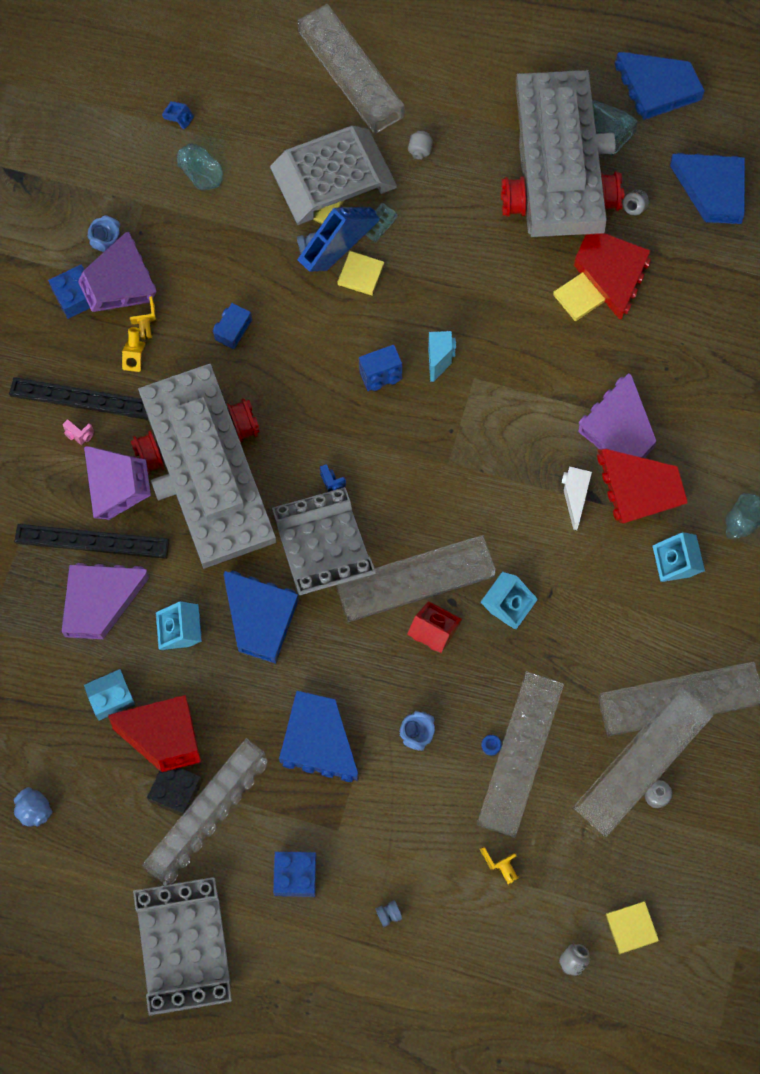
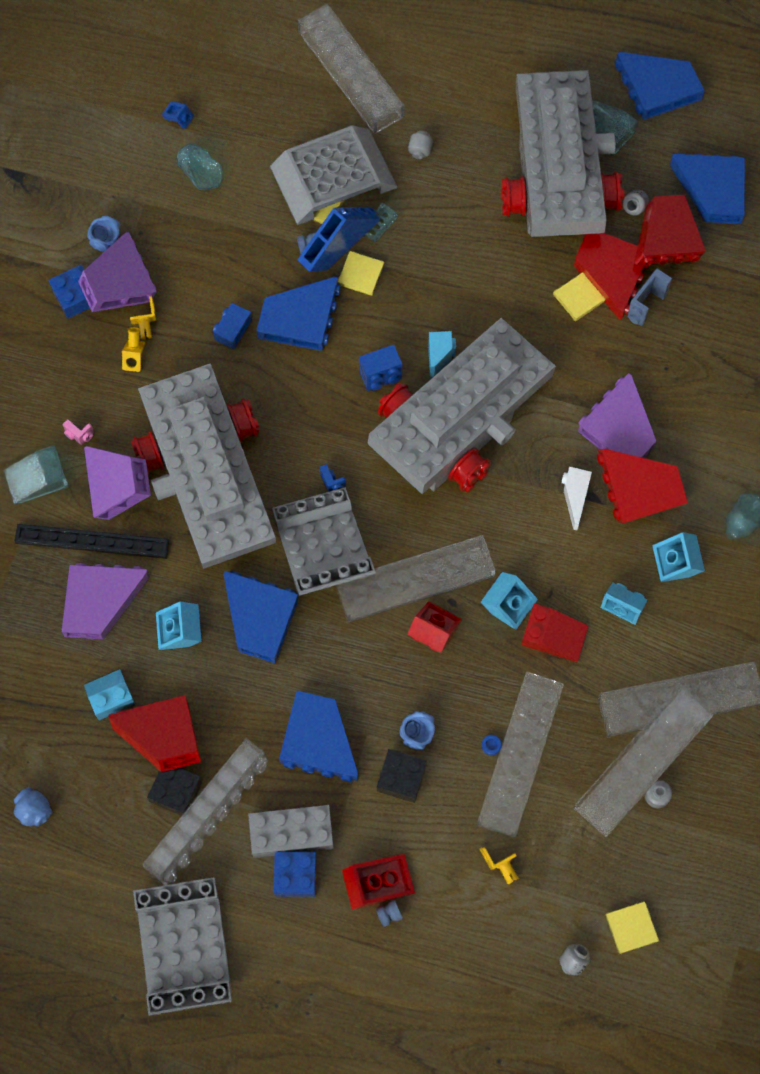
black tile [9,377,148,420] -> none
none -> clear light blue slope [3,445,69,505]
none -> light grey brick [248,805,334,858]
none -> blue slope [257,277,341,351]
none -> red slope [342,854,415,910]
none -> light grey piece [368,318,556,494]
none -> black brick [376,749,427,803]
none -> red slope [522,603,588,663]
none -> medium azure slope [600,582,647,625]
none -> sand blue panel [627,269,672,326]
none -> red slope [635,195,706,266]

